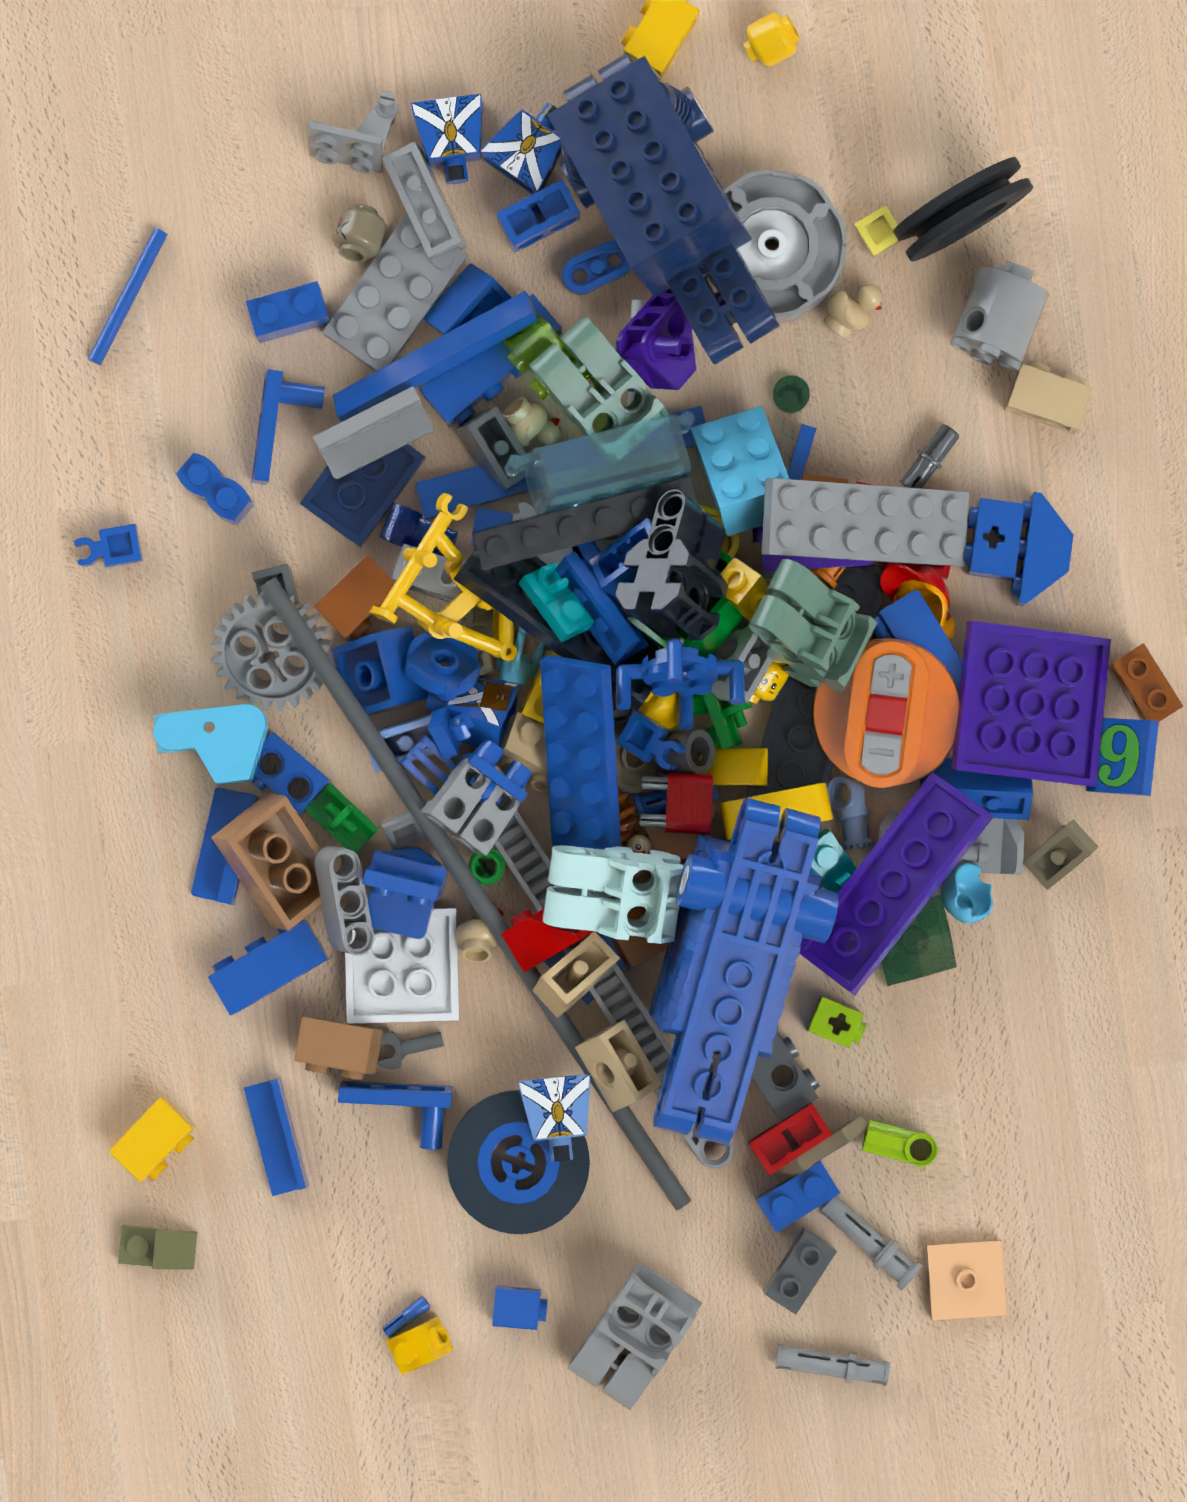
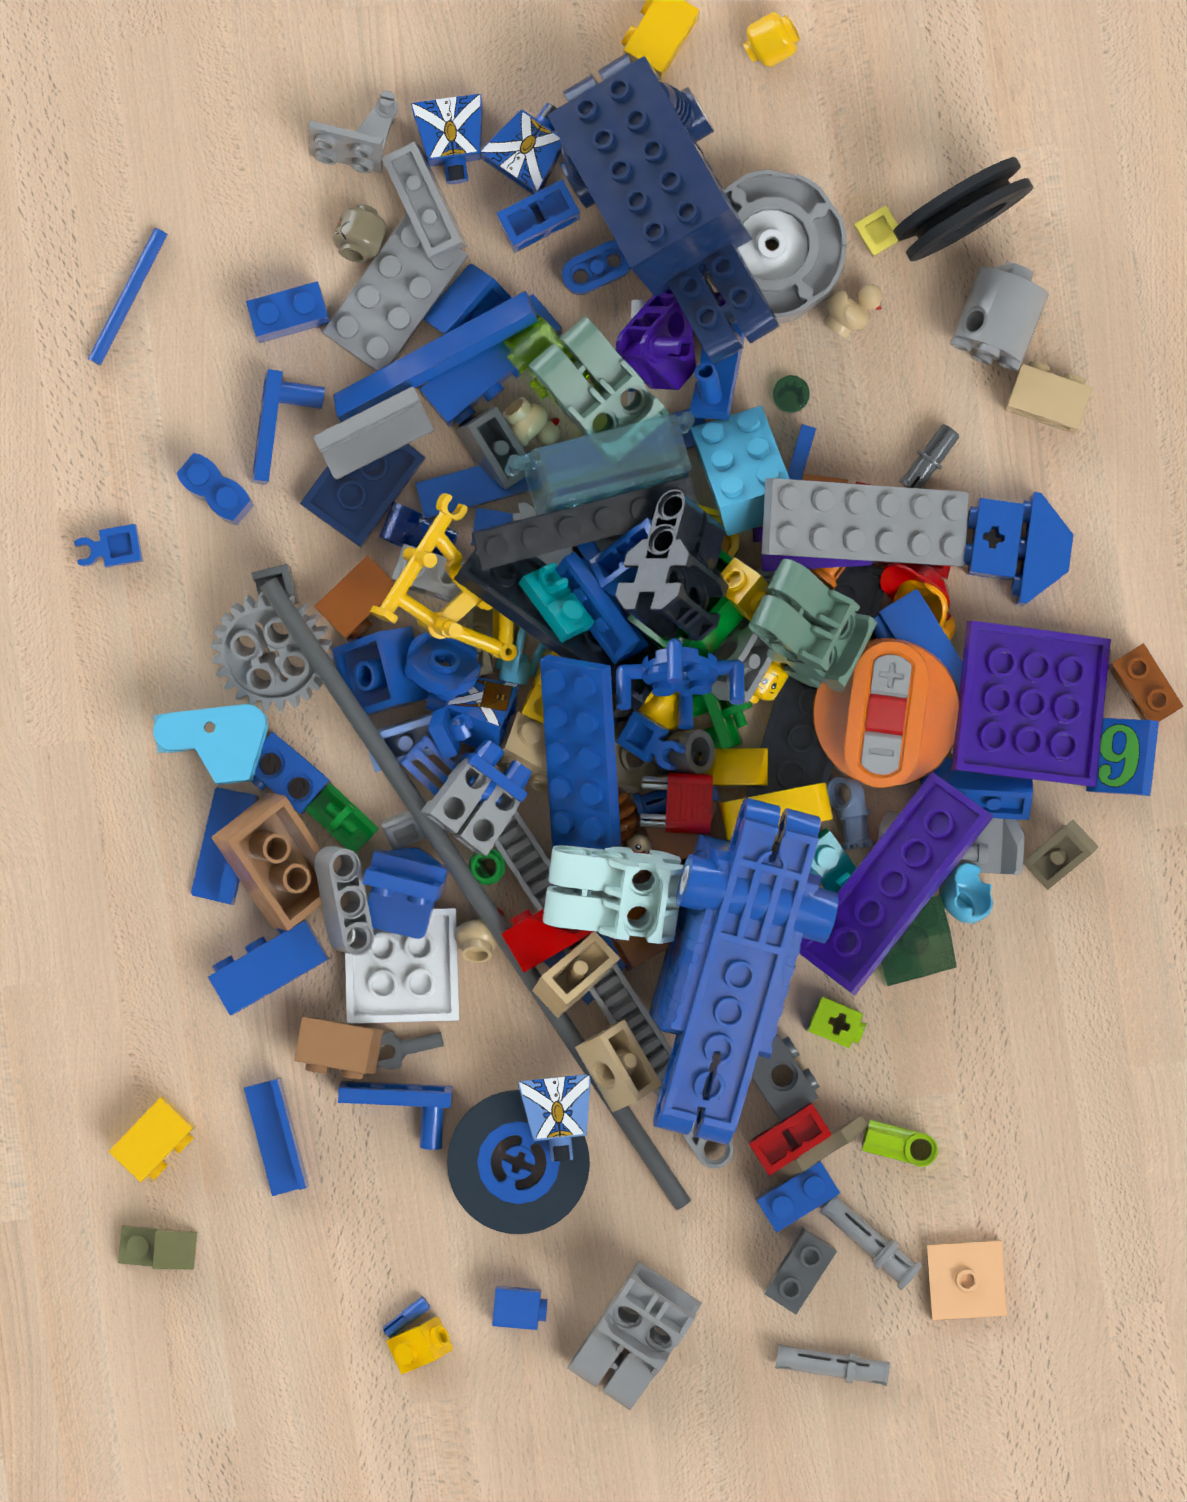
none -> blue piece [690,322,745,420]

